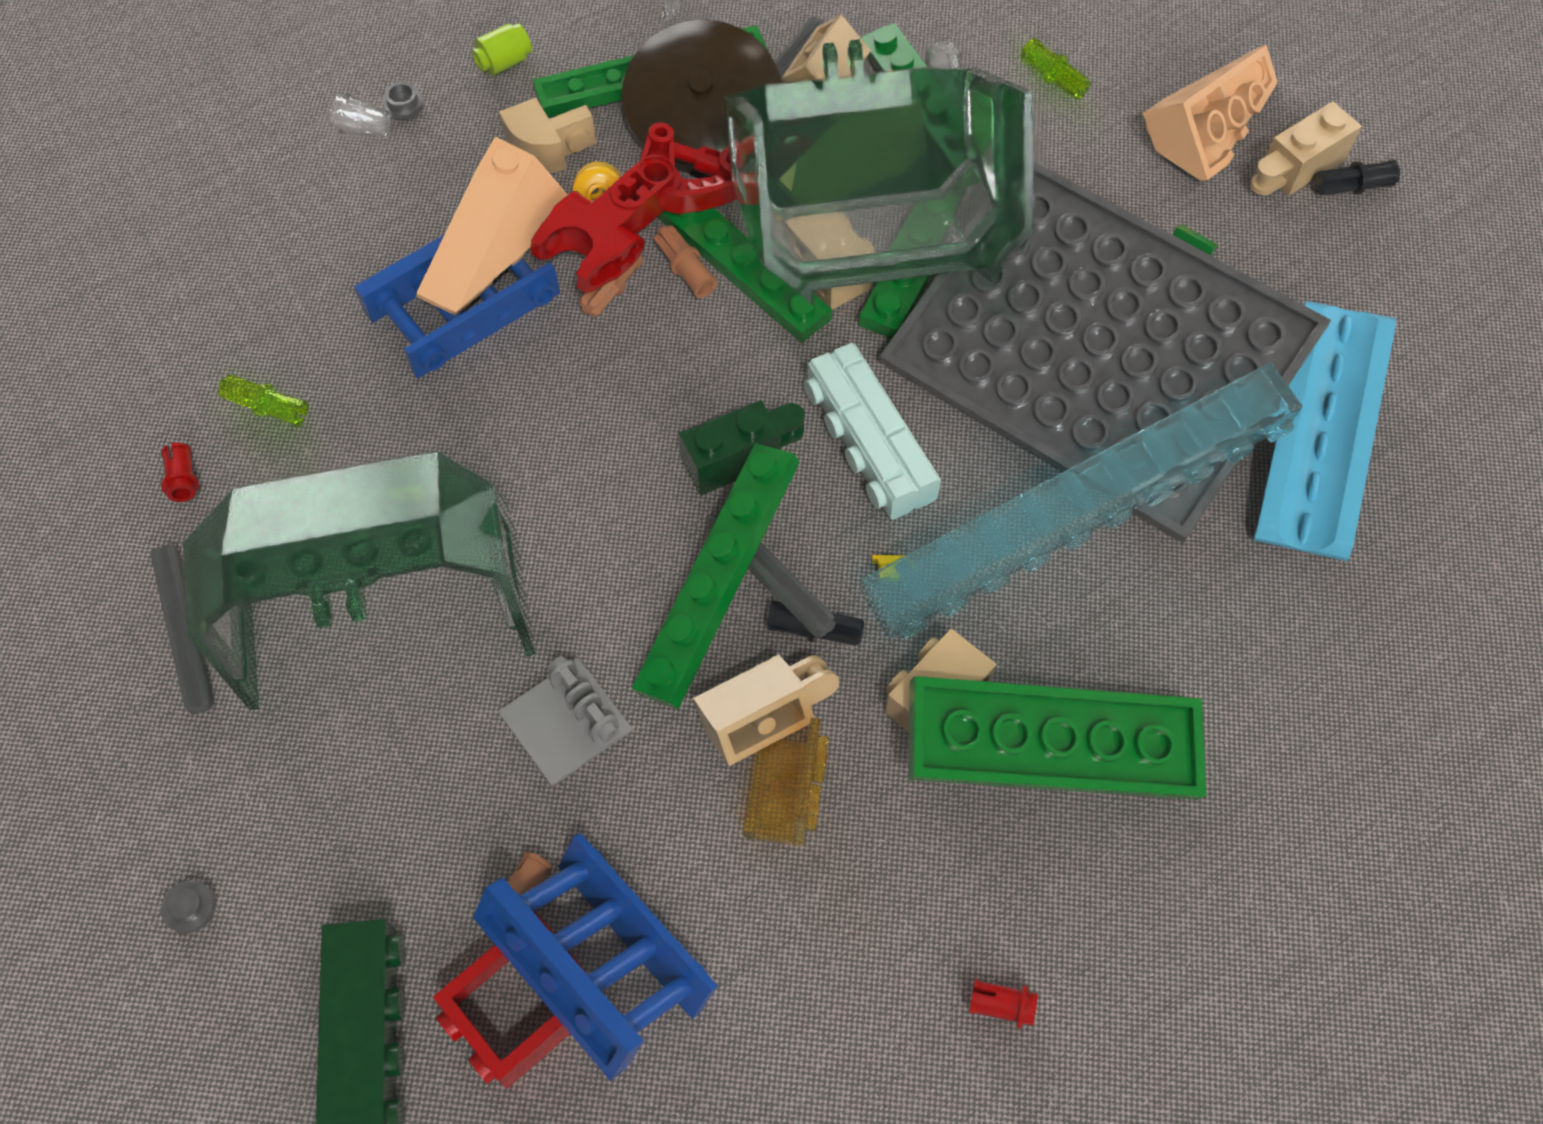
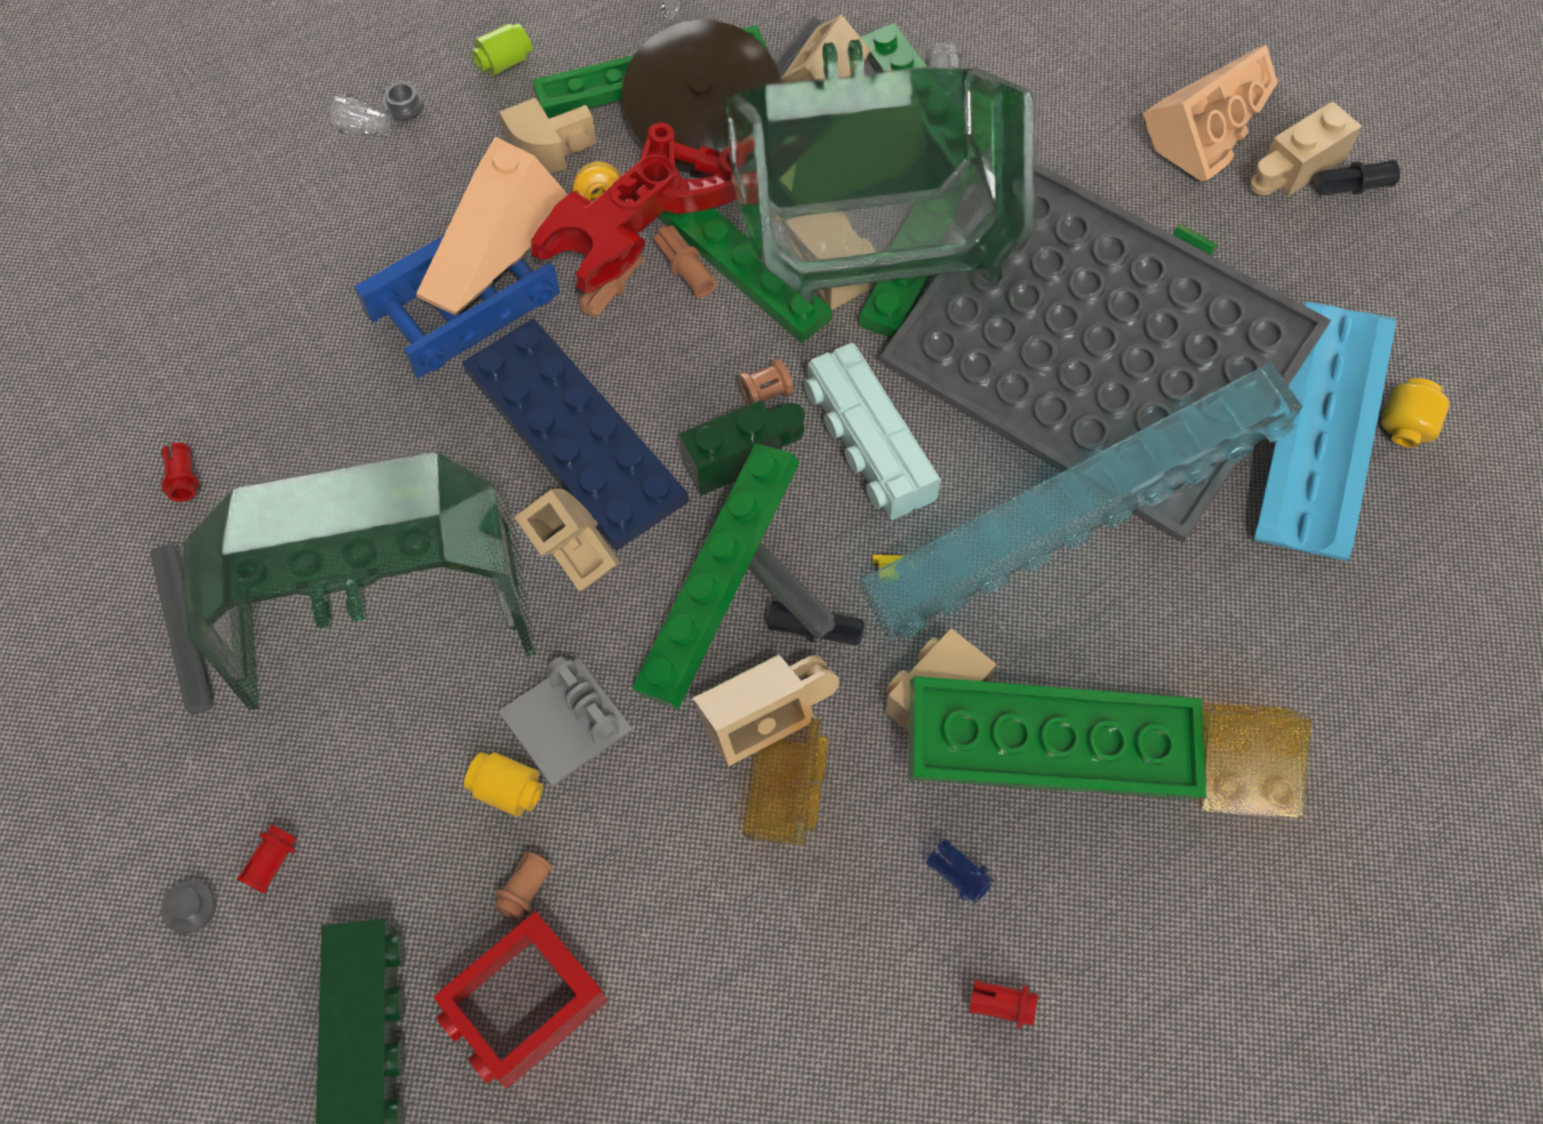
clear neon green axle [218,374,309,428] -> none
blue fence [472,833,718,1081] -> none
clear neon green axle [1020,38,1091,99] -> none
none -> red pin [236,825,298,894]
none -> dark blue plate [462,318,689,551]
none -> yellow brick [464,752,543,817]
none -> tan brick [514,489,621,592]
none -> nougat bush [737,358,794,405]
none -> clear blue pin [926,839,994,904]
none -> clear yellow bracket [1200,703,1312,818]
none -> yellow head [1381,378,1450,448]

